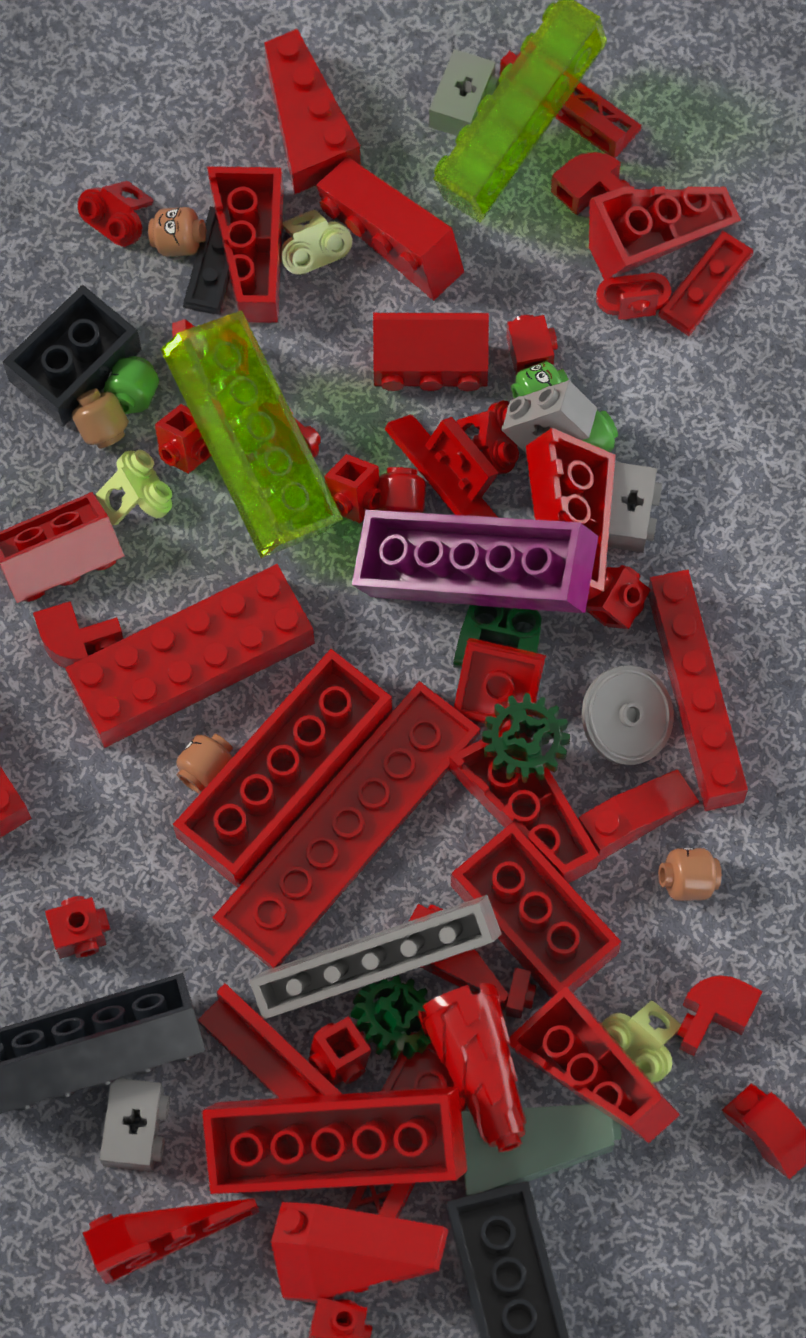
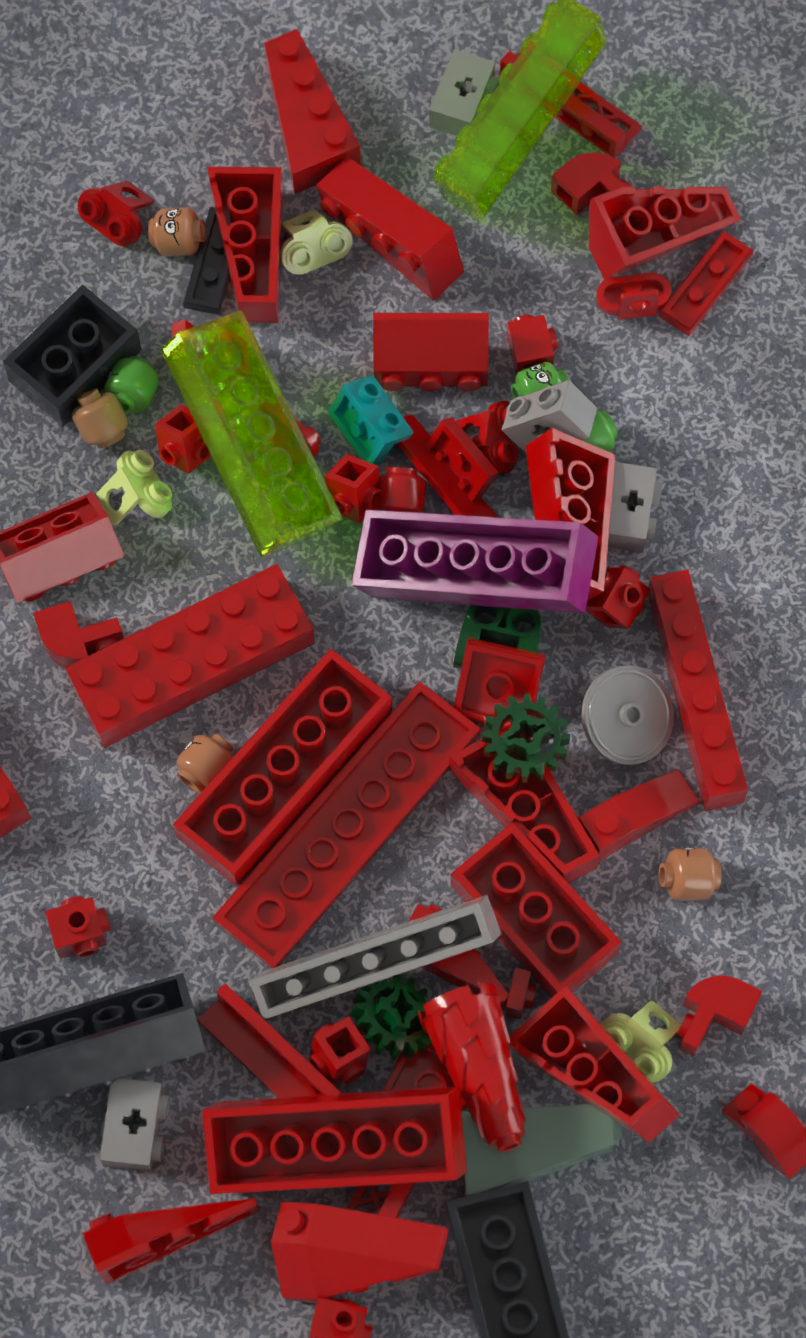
none -> teal bracket [328,376,413,466]

